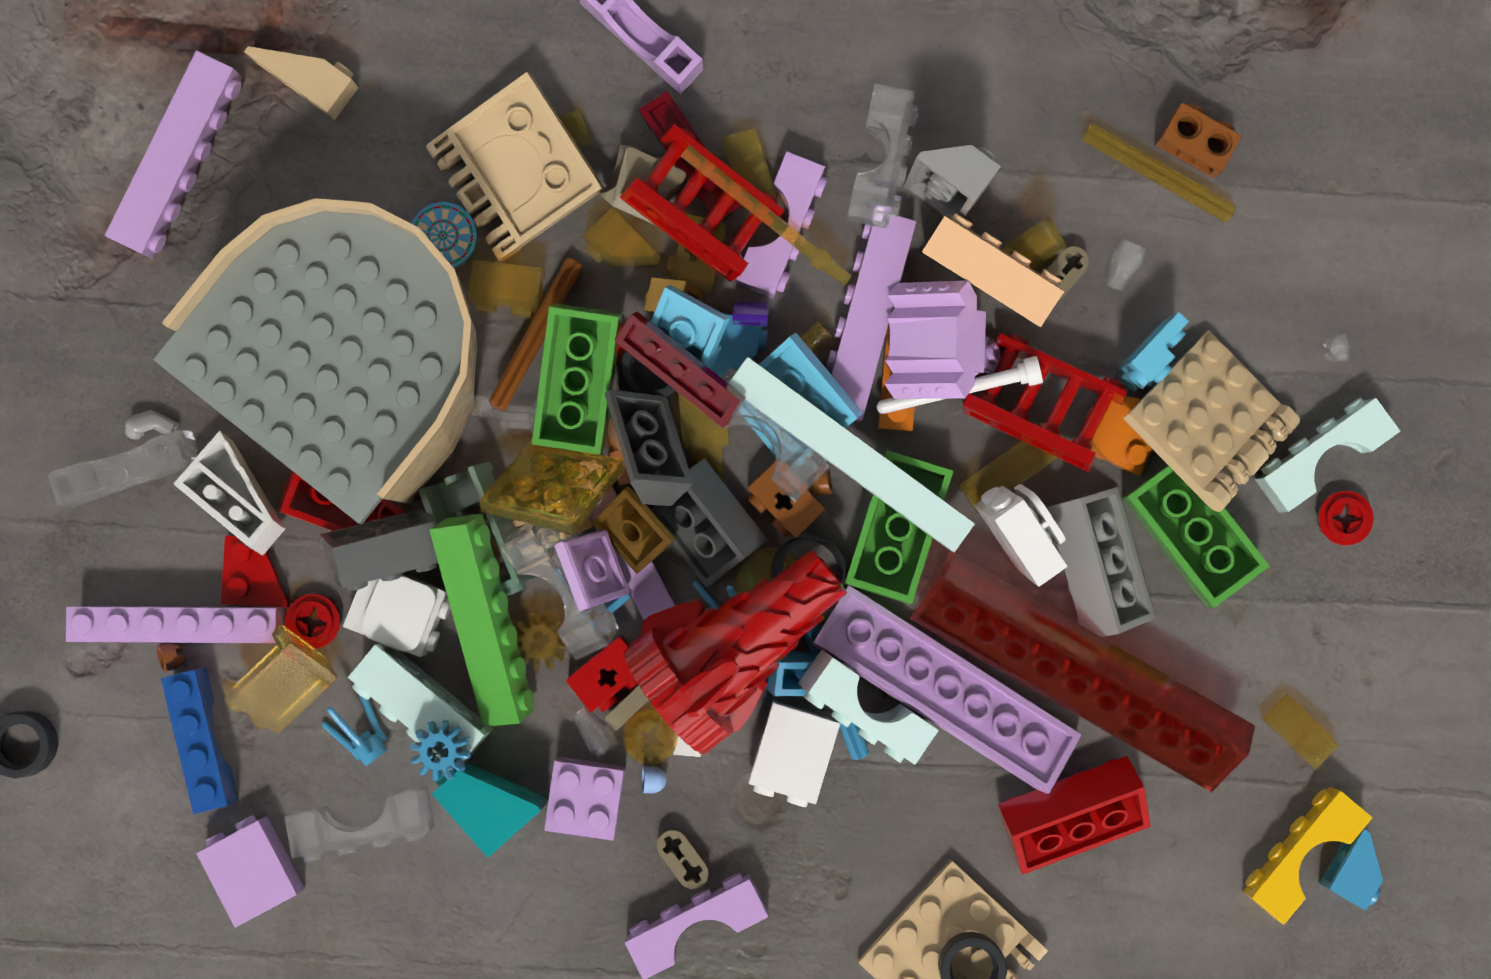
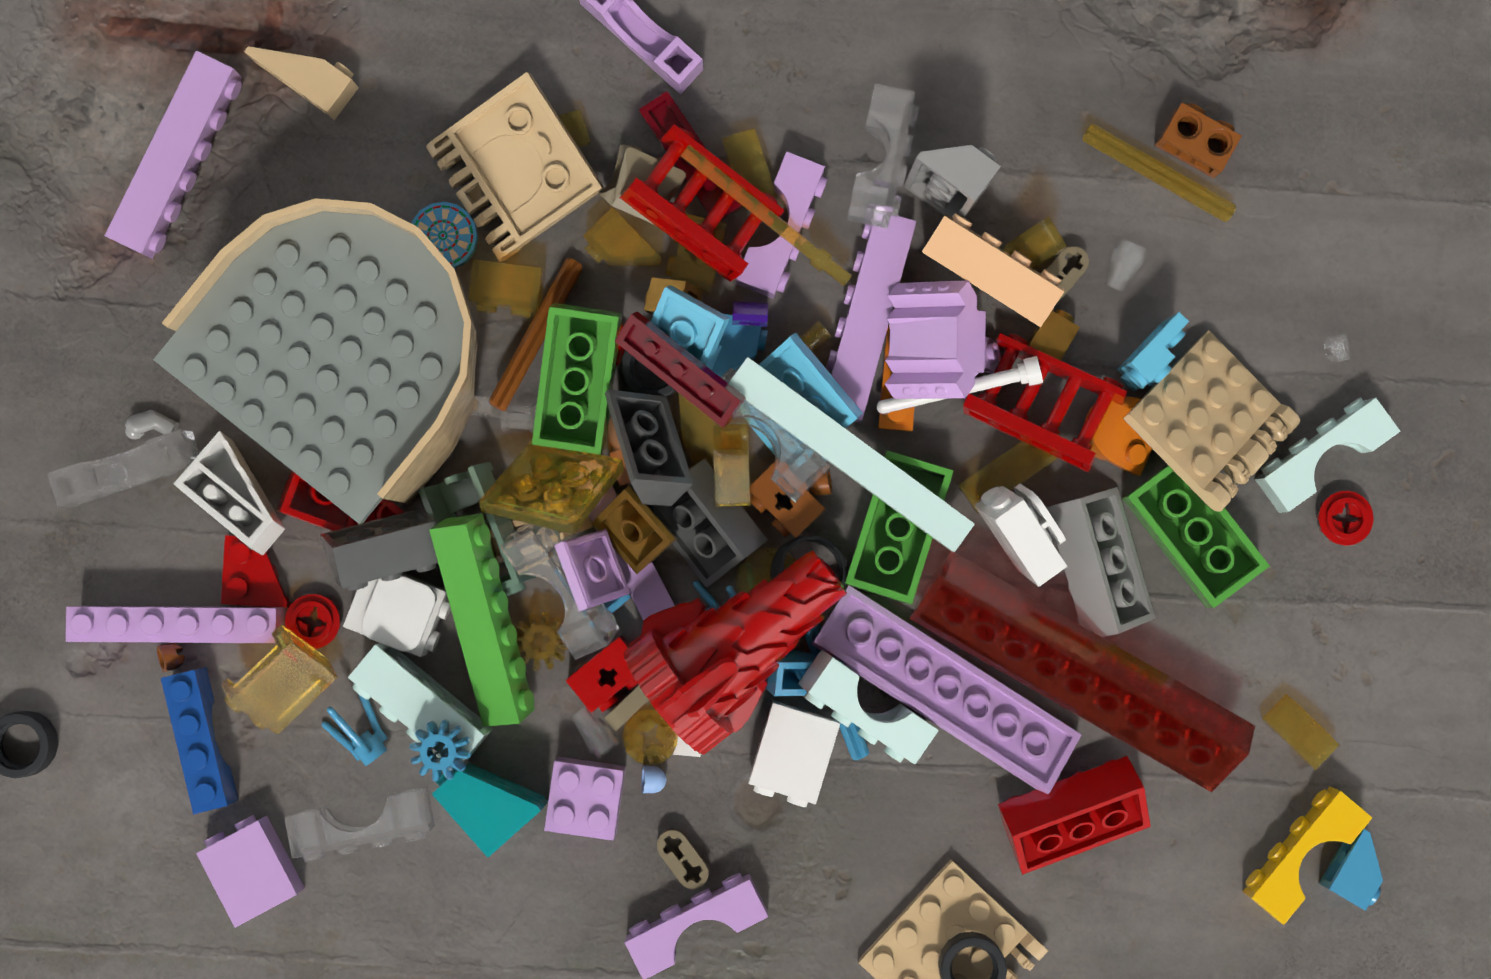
none -> clear yellow slope [713,424,751,507]
none -> pearl gold brick [1028,309,1080,361]

